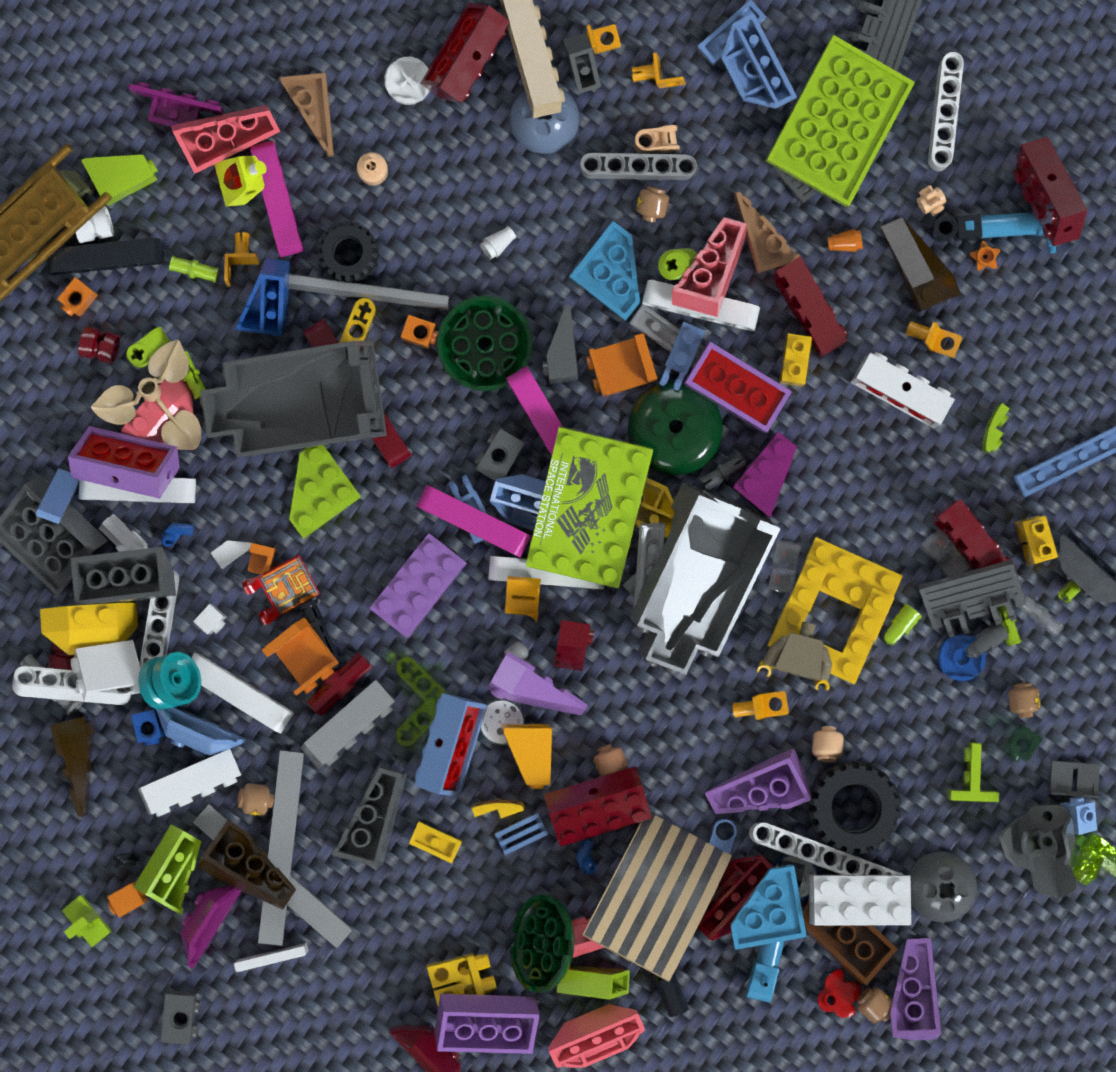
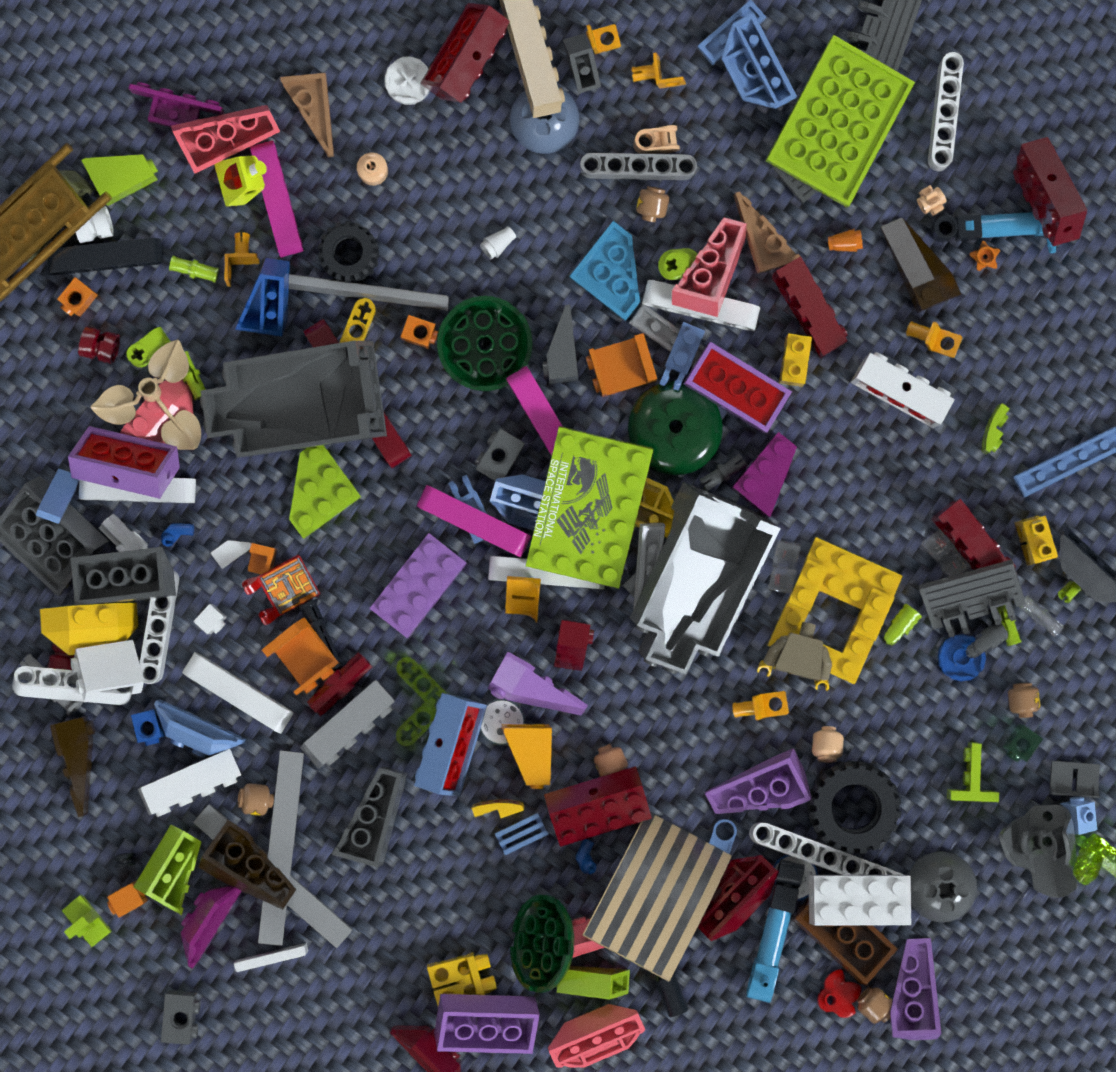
teal wheel [138,652,202,710] -> none
yellow plate [409,821,462,863] -> none
light grey piece [504,642,528,660] -> none
dark azure plate [730,864,807,950] -> none

